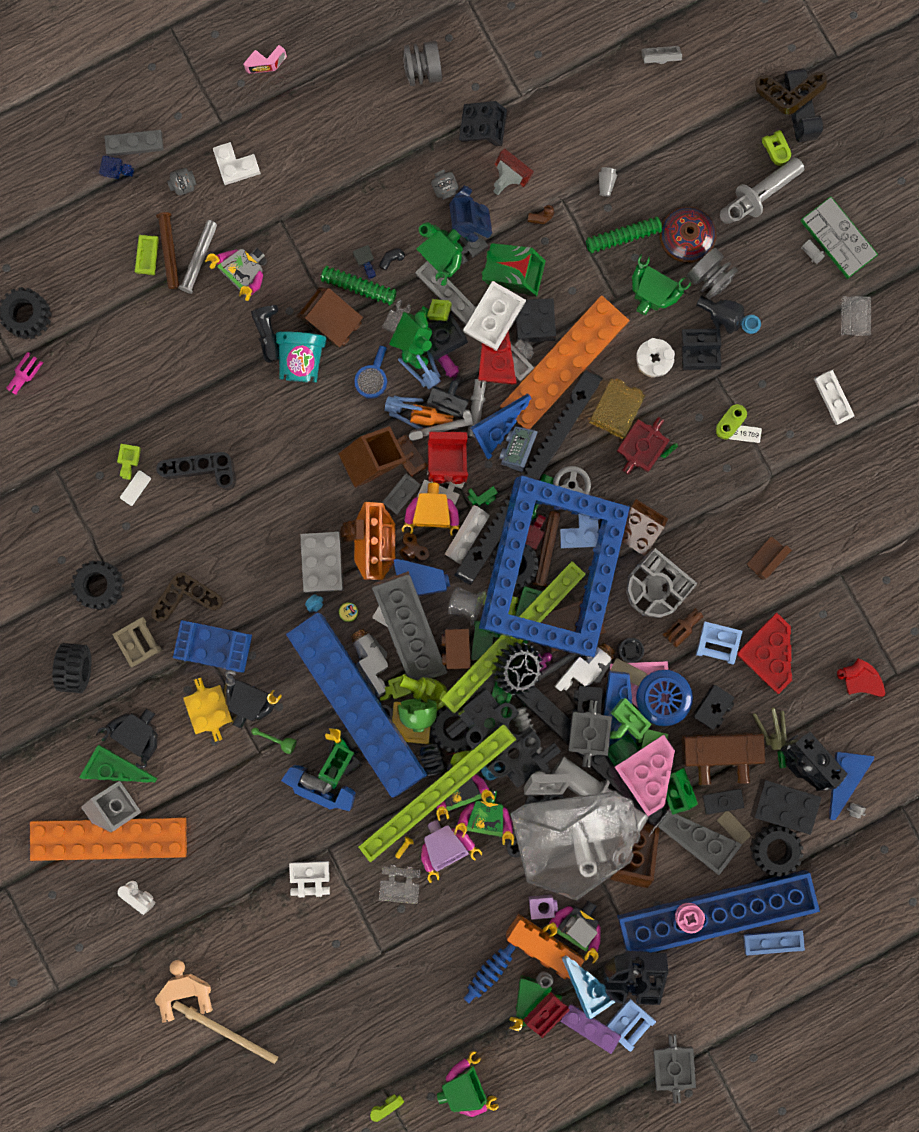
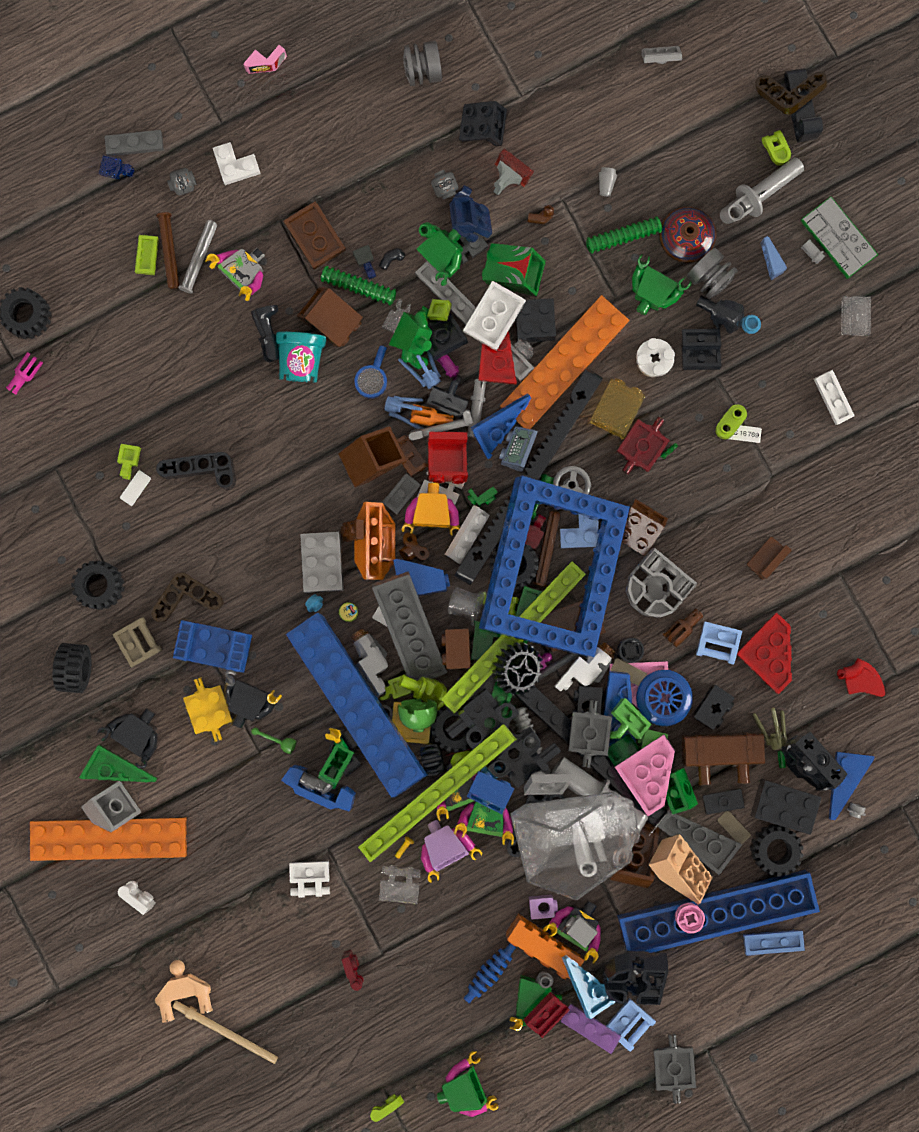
none -> reddish brown plate [284,201,346,270]
none -> dark red plate [341,950,364,991]
none -> blue brick [467,771,514,814]
none -> light nougat slope [649,834,713,904]
none -> medium blue slope [761,236,787,280]

